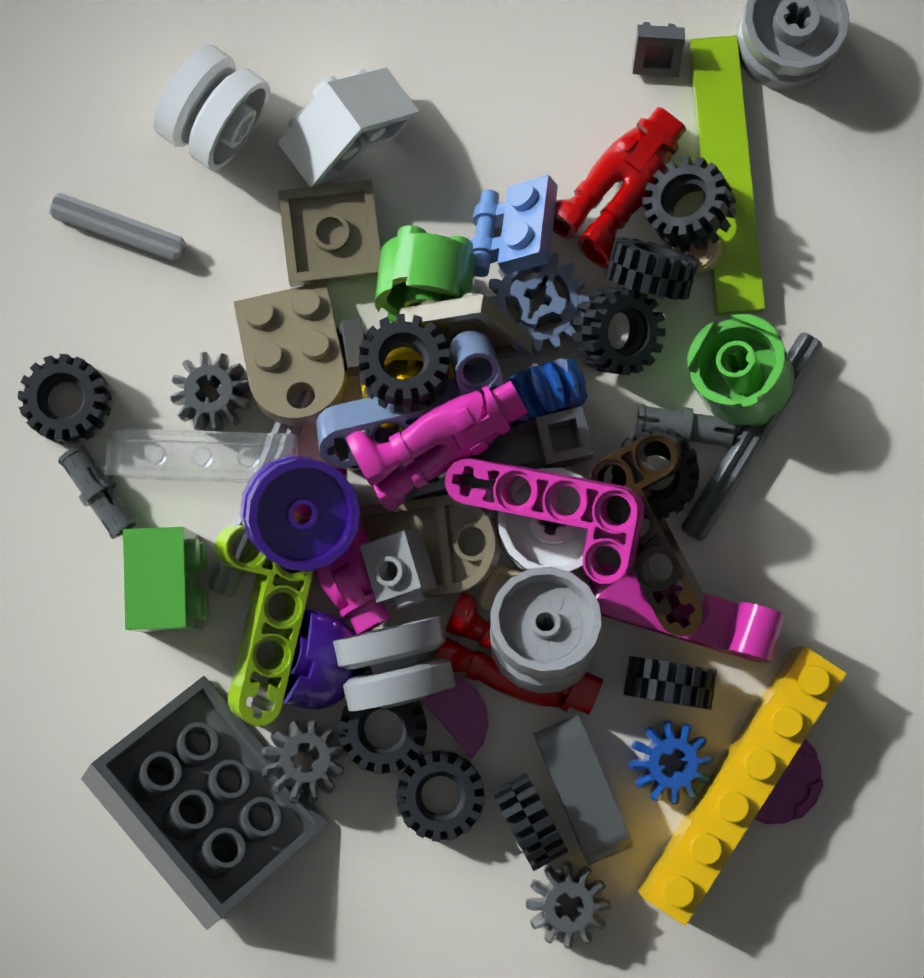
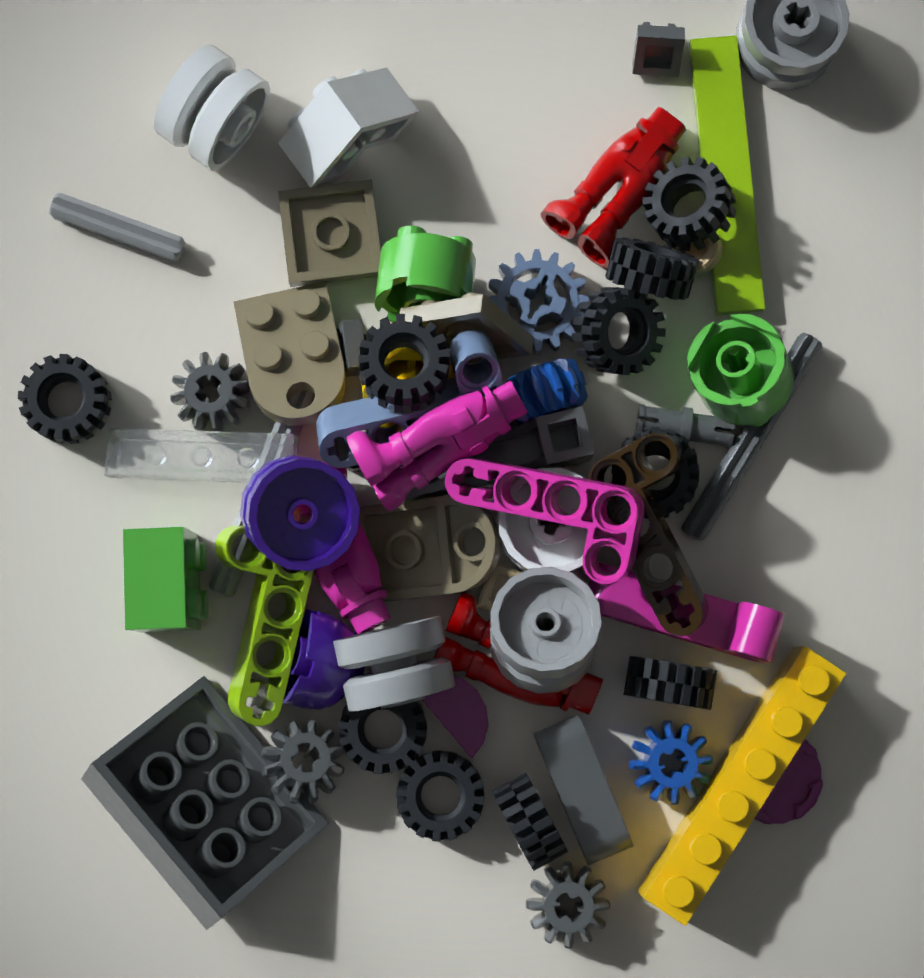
dark grey pin [58,444,138,539] -> none
light grey brick [360,530,438,609] -> none
medium blue plate [471,174,558,277] -> none

